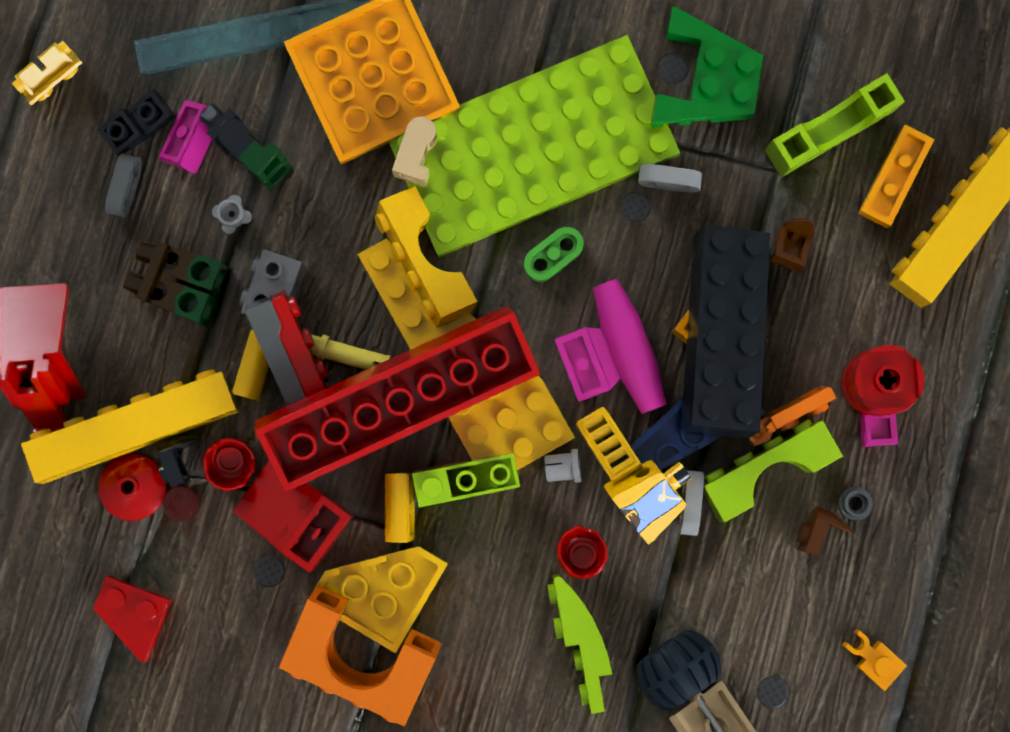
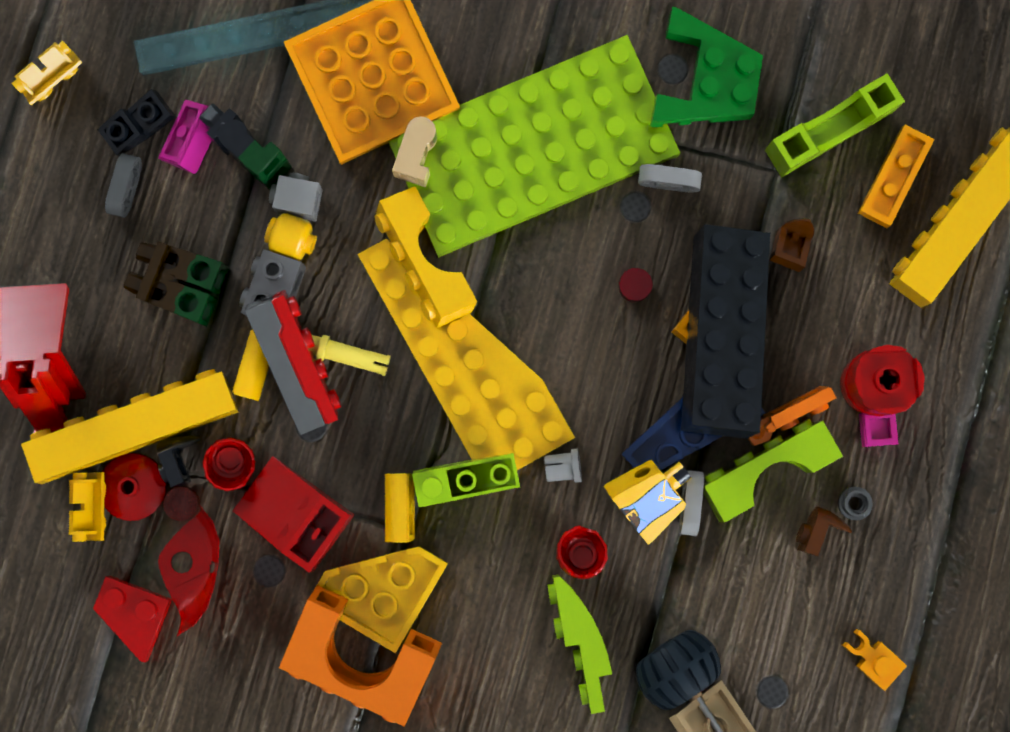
light grey plate [212,195,252,234] -> none
red brick [254,306,540,492] -> none
bright green plate [524,227,584,282] -> none
dark pink plate [554,279,667,414] -> none
yellow slope [576,407,643,484] -> none
none -> yellow hinge [68,472,106,542]
none -> red piece [158,506,220,636]
none -> yellow head [264,213,317,261]
none -> light grey brick [269,173,323,222]
none -> dark red tile [618,268,653,302]

